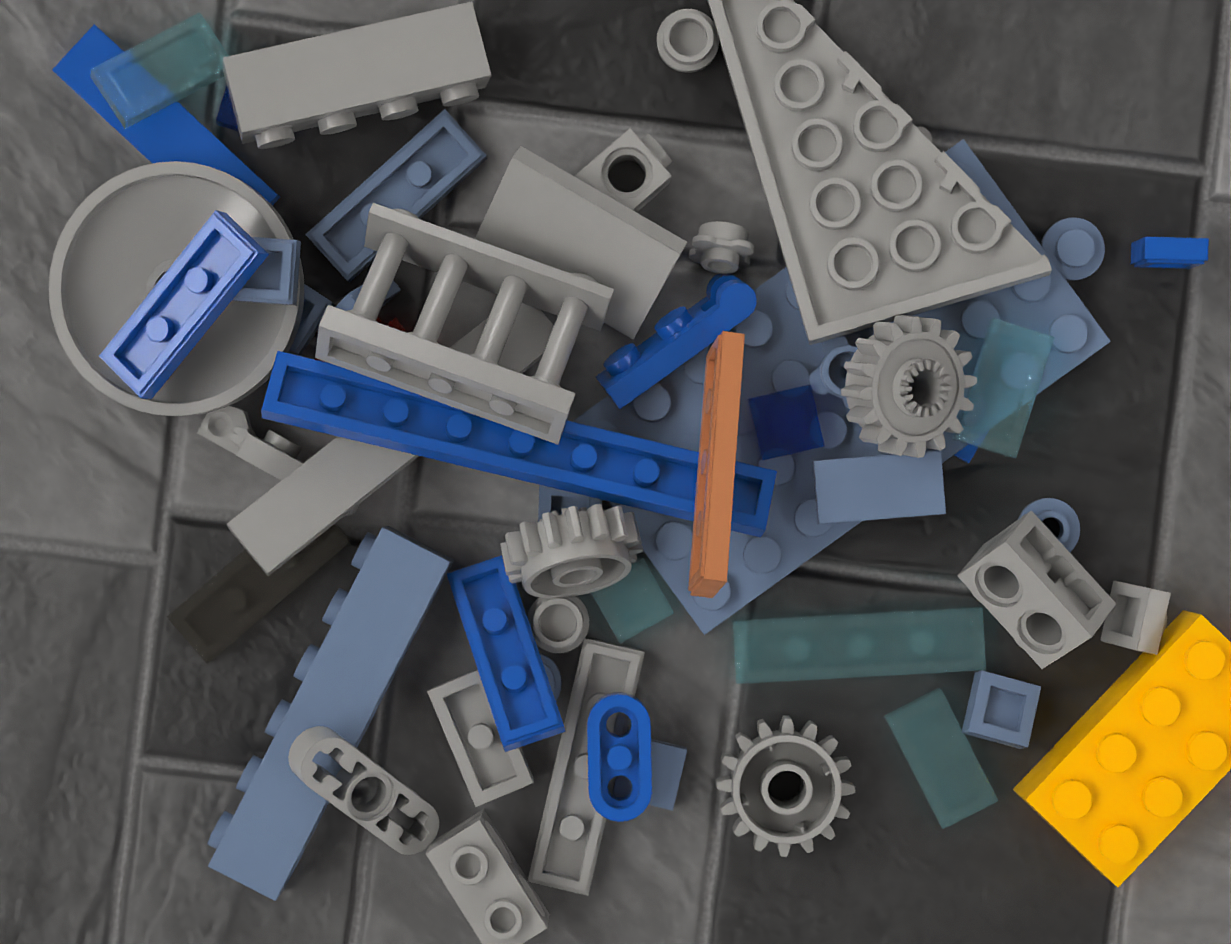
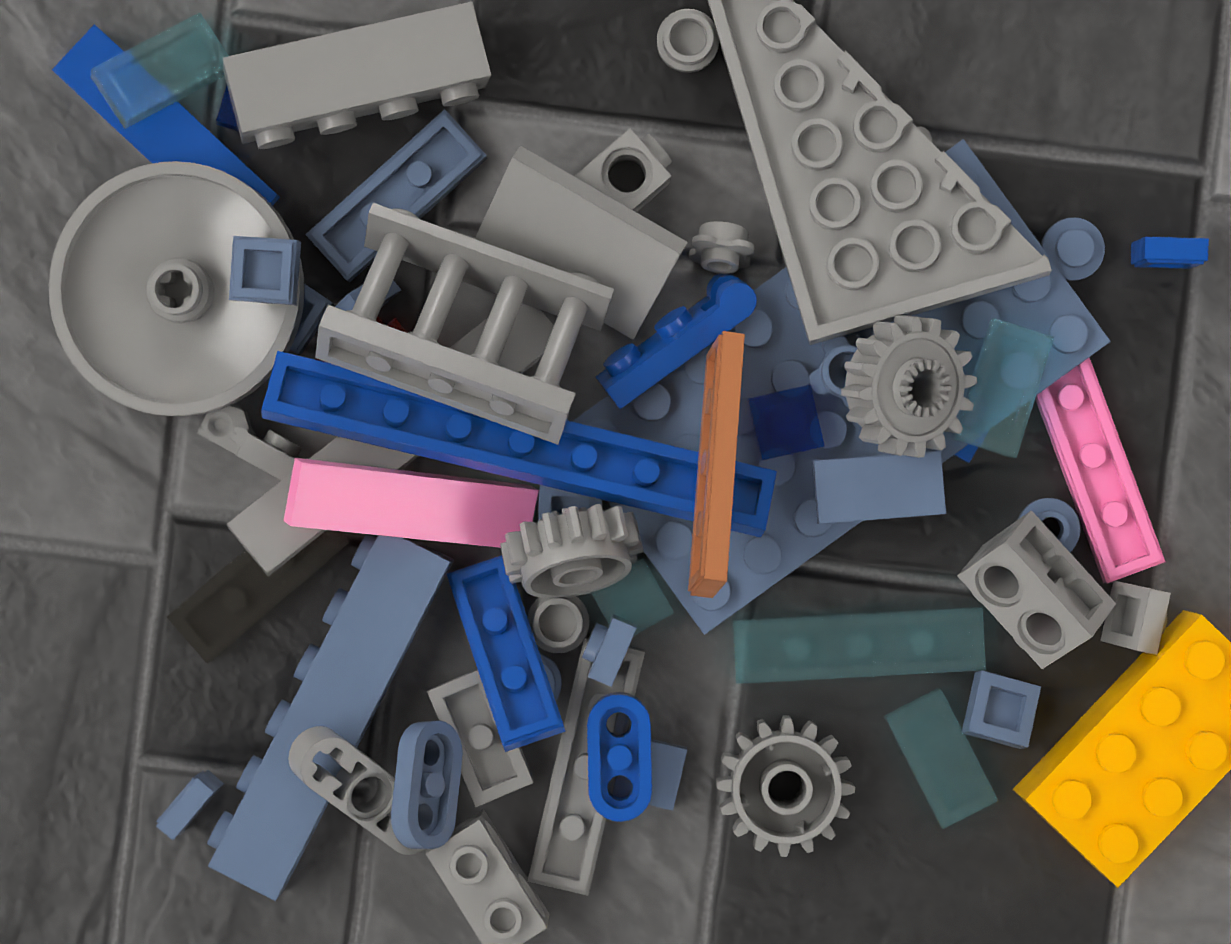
tile [99,210,269,399] -> none
none -> sand blue tile [156,770,224,840]
none -> bright pink tile [283,458,539,548]
none -> sand blue plate [391,721,463,849]
none -> sand blue plate [582,614,637,687]
none -> bright pink tile [1035,357,1166,584]

